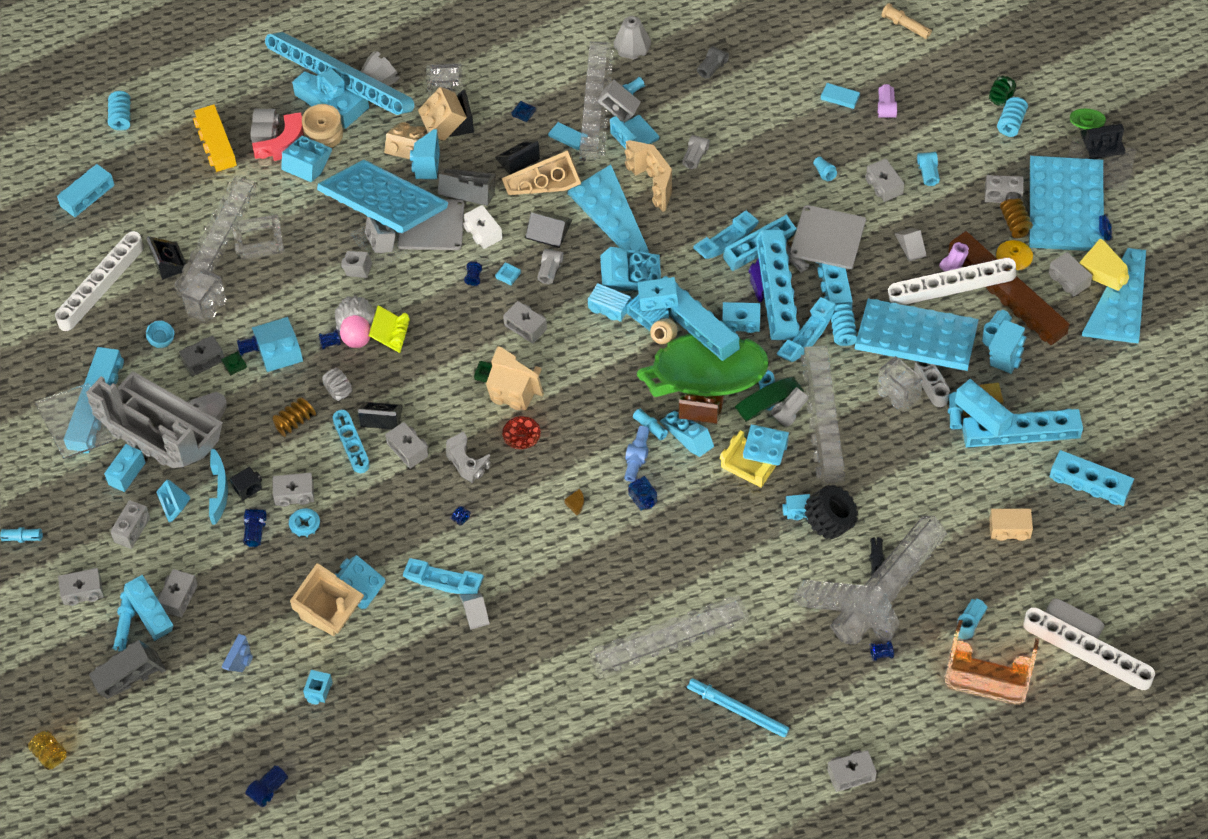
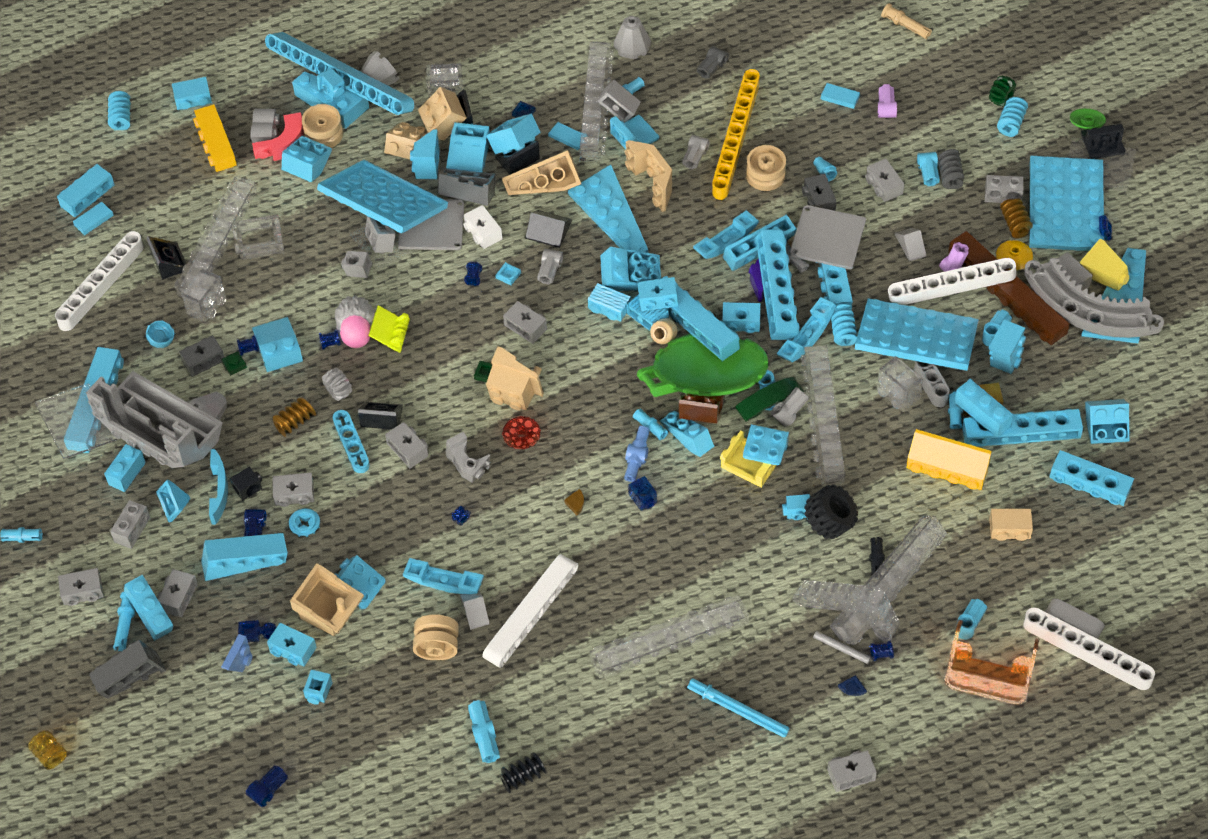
none -> medium azure tile [73,202,114,235]
none -> medium azure brick [172,77,212,110]
none -> medium azure wedge [201,533,288,581]
none -> clear blue plate [238,620,277,643]
none -> medium azure brick [267,623,317,667]
none -> tan wheel [413,615,459,660]
none -> medium azure slope [446,122,490,172]
none -> medium azure piece [468,700,500,763]
none -> white beam [483,554,578,668]
none -> medium azure brick [486,113,541,154]
none -> black piece [500,752,546,793]
none -> yellow beam [712,69,760,200]
none -> tan wheel [746,145,786,191]
none -> dark grey brick [802,174,836,211]
none -> light grey bar [813,631,871,664]
none -> dark blue tile [838,675,867,696]
none -> yellow slope [906,429,992,490]
none -> dark grey piece [938,149,964,189]
none -> light grey gear [1024,258,1164,338]
none -> medium azure slope [1085,399,1130,444]

